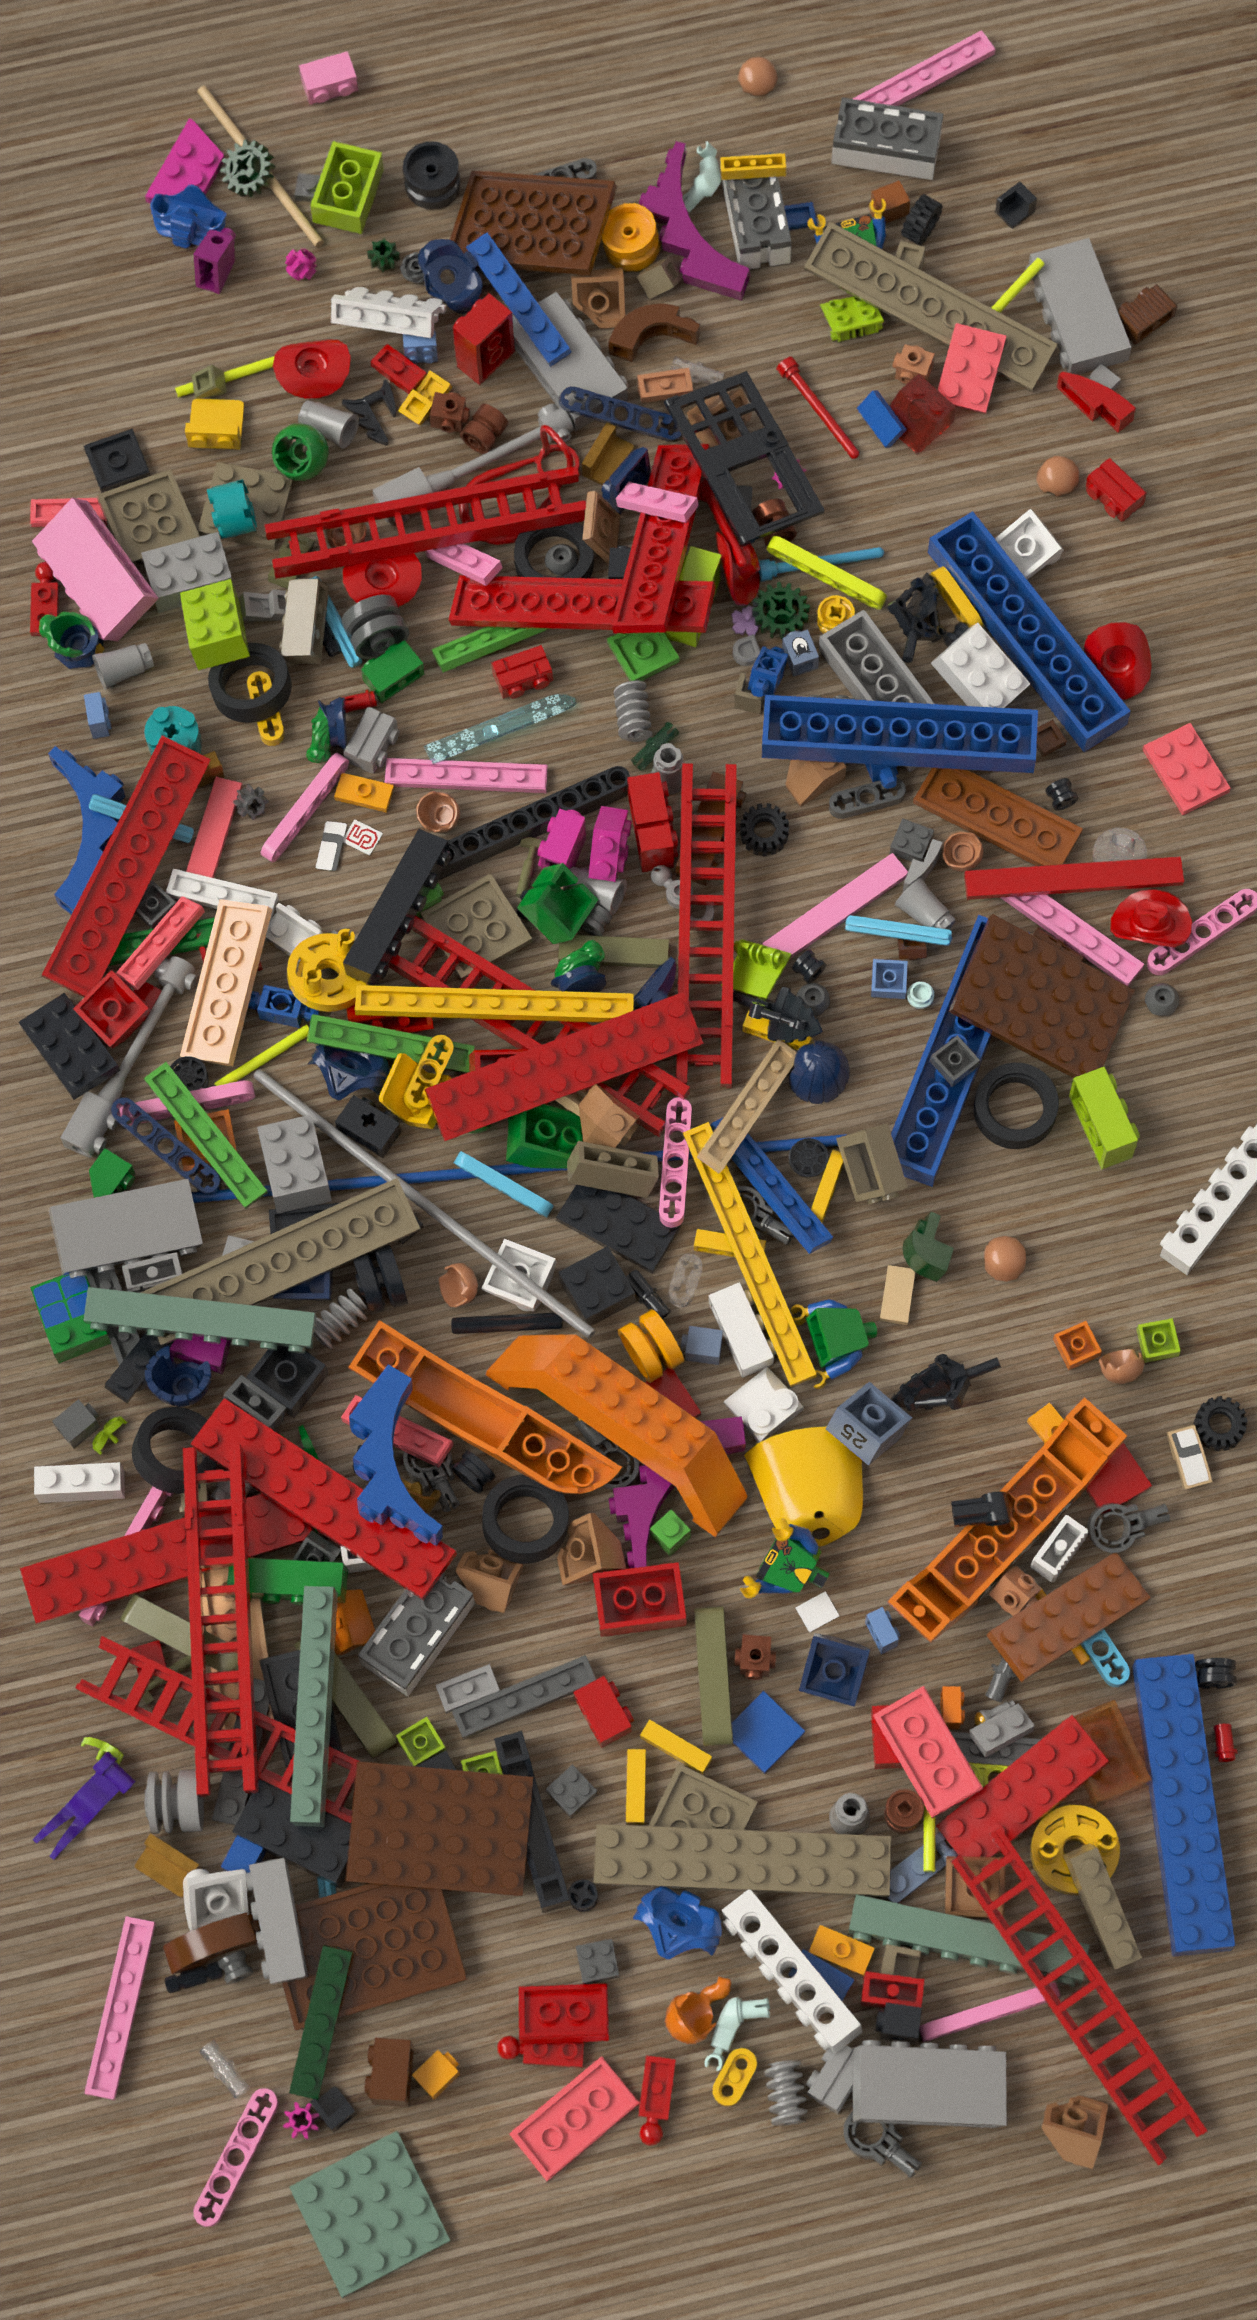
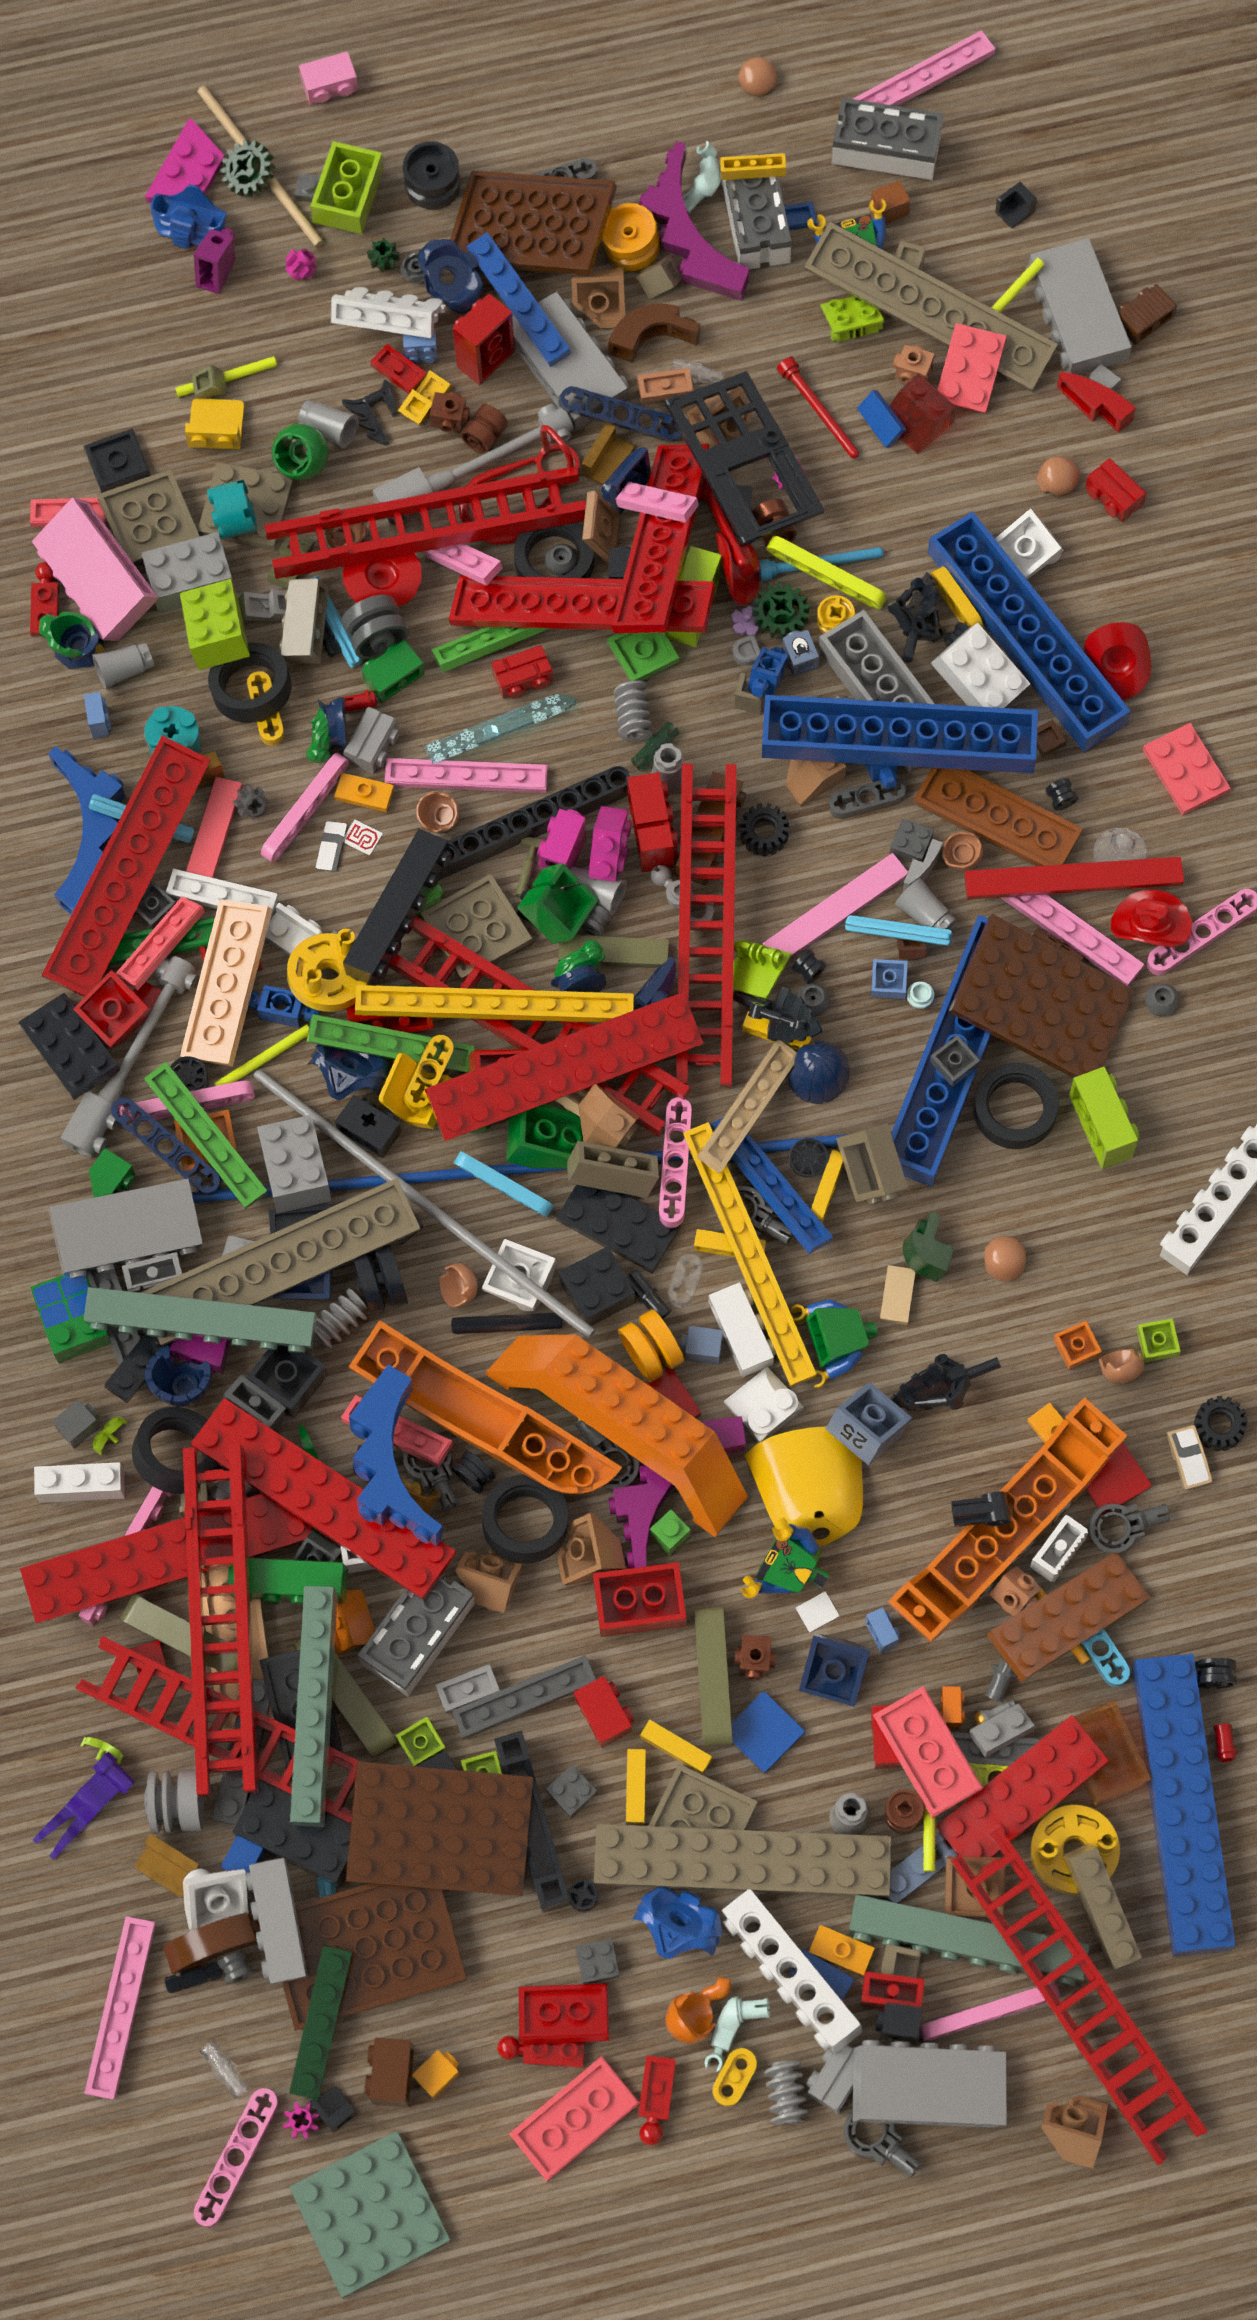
olive piece [135,1655,191,1706] -> none
red hat [273,339,351,399] -> none
black tyre [901,194,943,246] -> none

